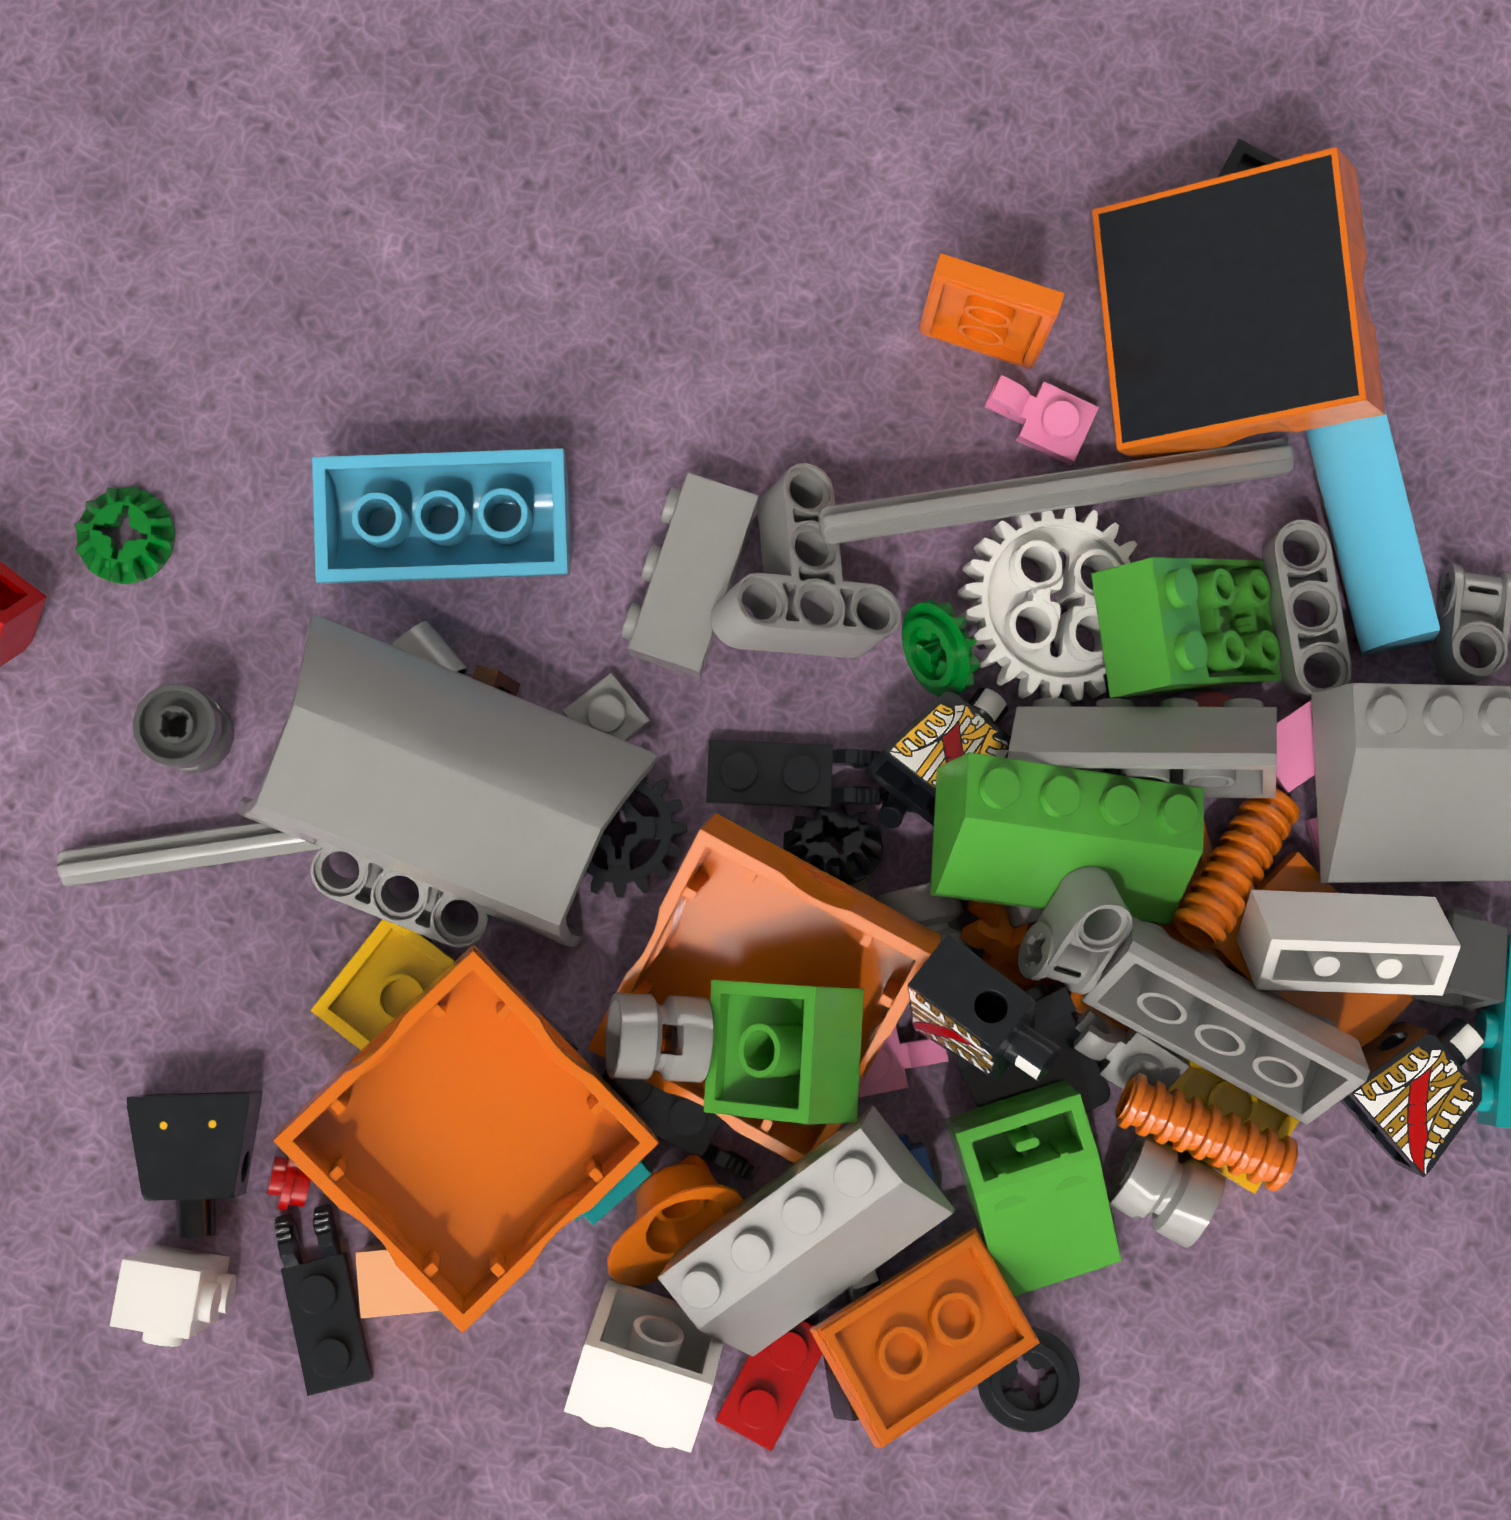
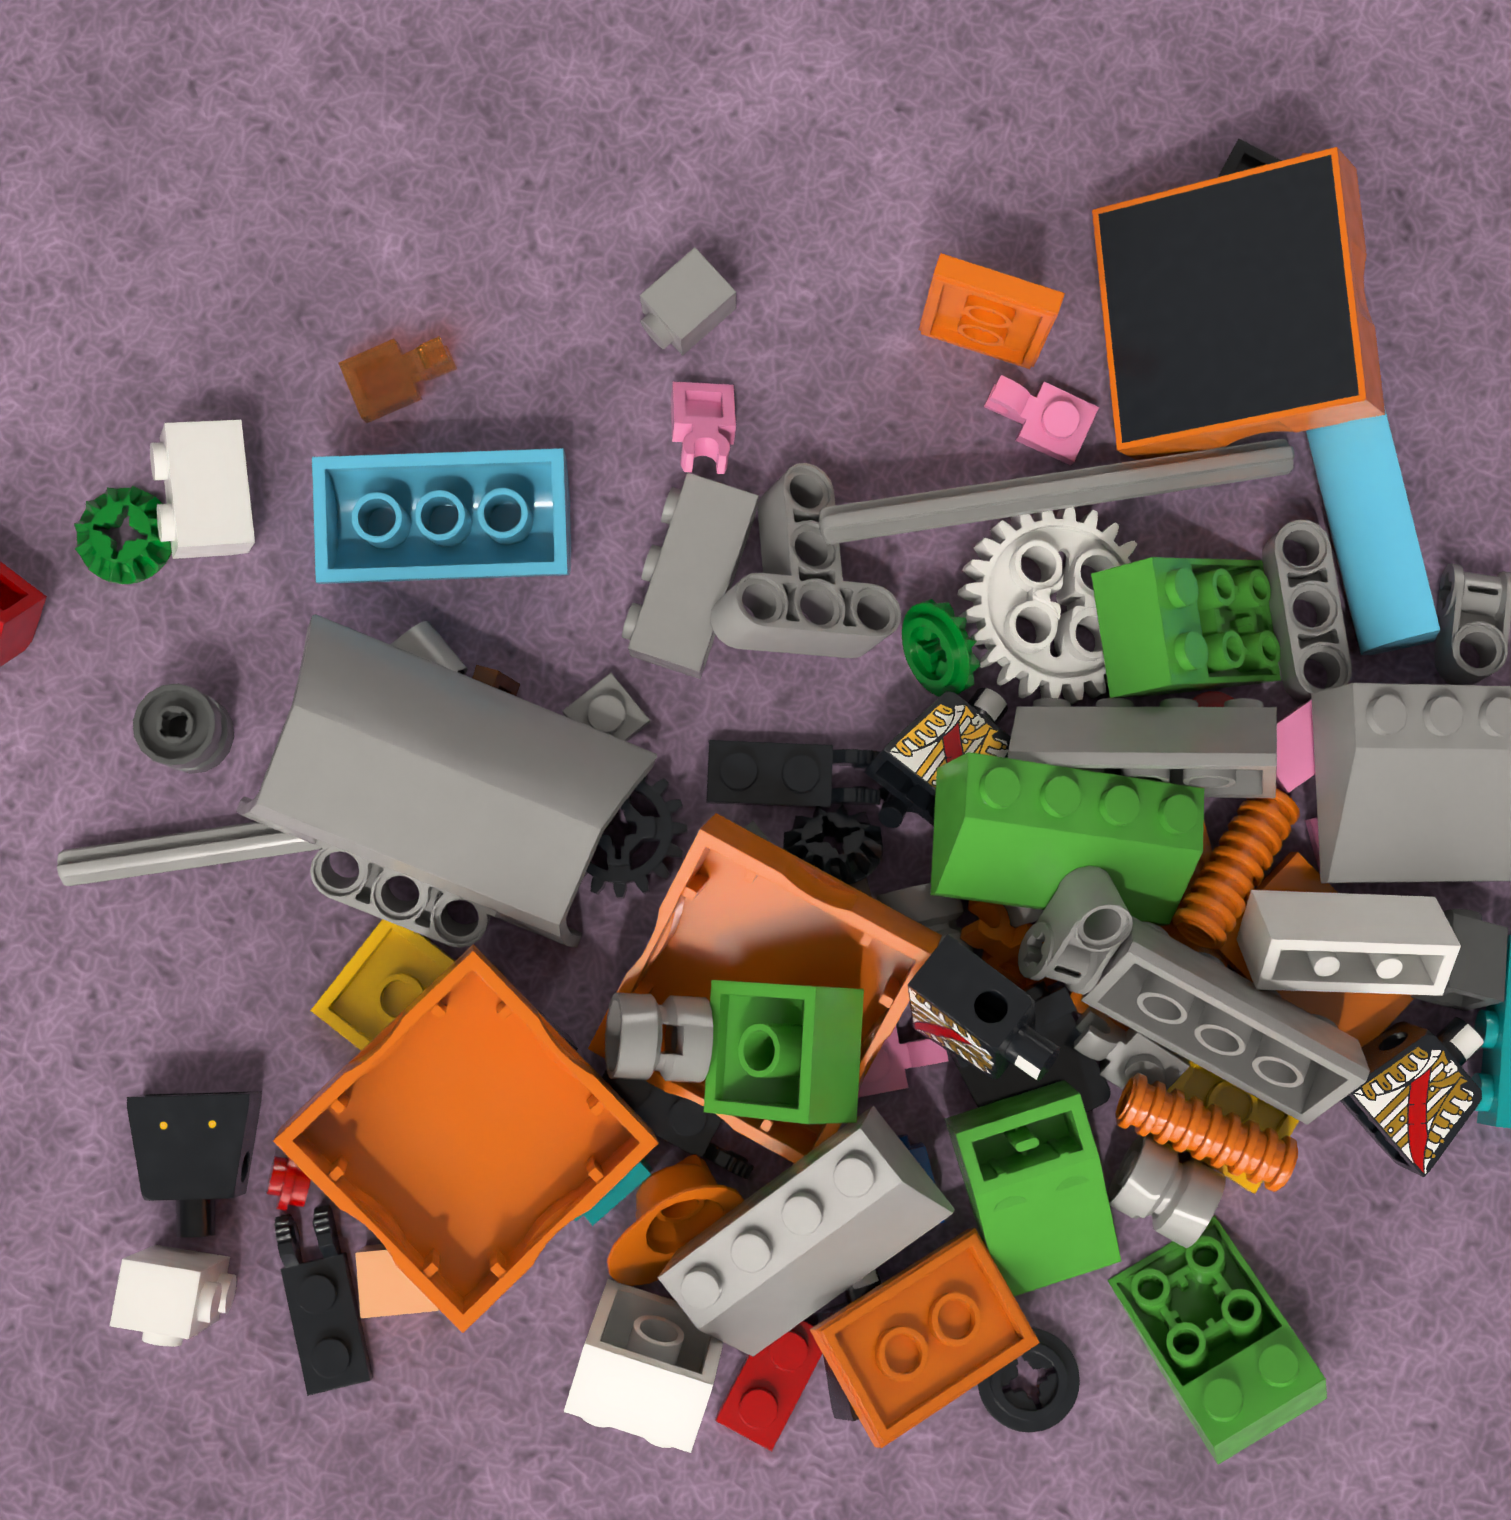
none -> white brick [150,420,255,559]
none -> clear orange plate [338,336,457,423]
none -> light grey brick [640,247,736,356]
none -> bright pink plate [671,382,736,474]
none -> bright green slope [1108,1216,1327,1465]

